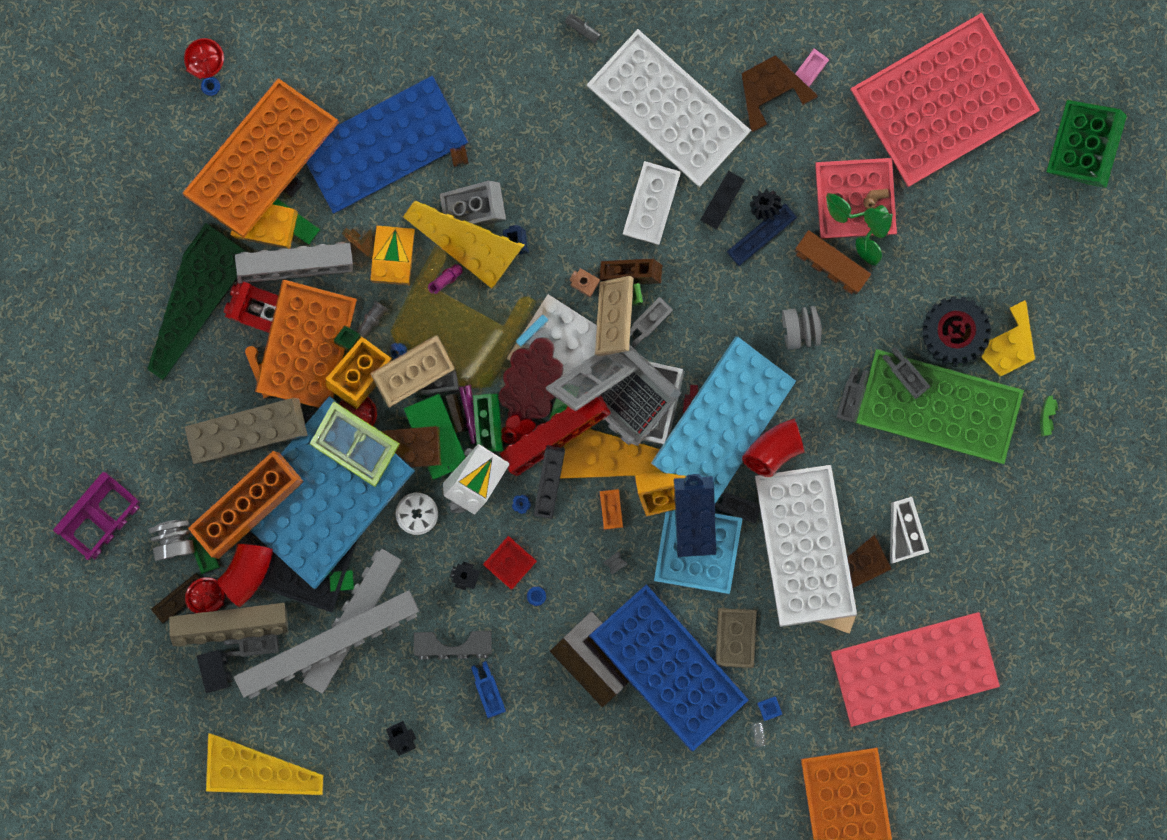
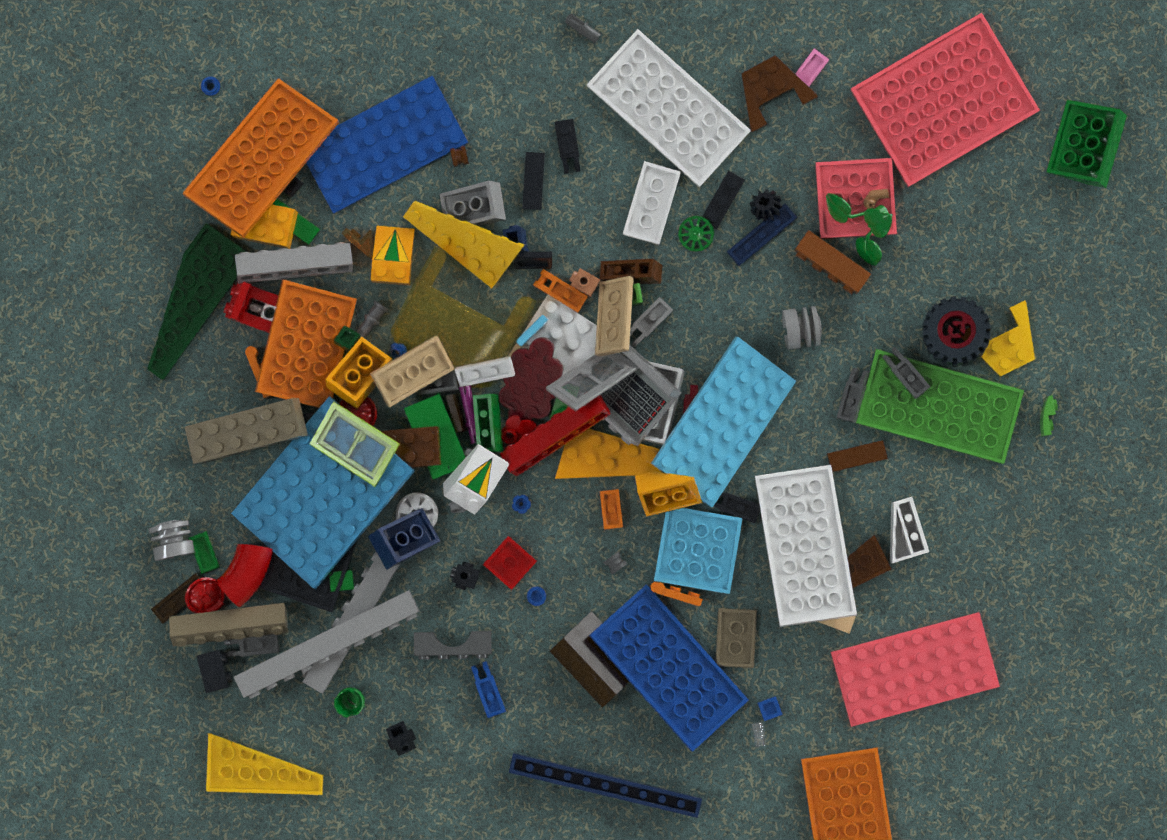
magenta window [53,471,140,560] -> none
red piece [184,38,224,79] -> none
orange brick [188,451,304,559] -> none
magenta pin [428,264,463,294] -> none
black tile [534,445,565,519] -> none
dark blue piece [674,474,716,557] -> none
red brick [742,418,805,477] -> none
none -> green hair [334,687,365,718]
none -> dark blue slope [368,508,440,570]
none -> white tile [455,356,515,387]
none -> dark blue brick [509,752,702,818]
none -> black tile [514,251,552,269]
none -> black tile [522,152,545,210]
none -> orange plate [533,269,588,313]
none -> black hinge [554,119,580,174]
none -> orange hinge [650,581,703,606]
none -> green wheel [678,216,714,252]
none -> reddish brown tile [827,440,888,472]

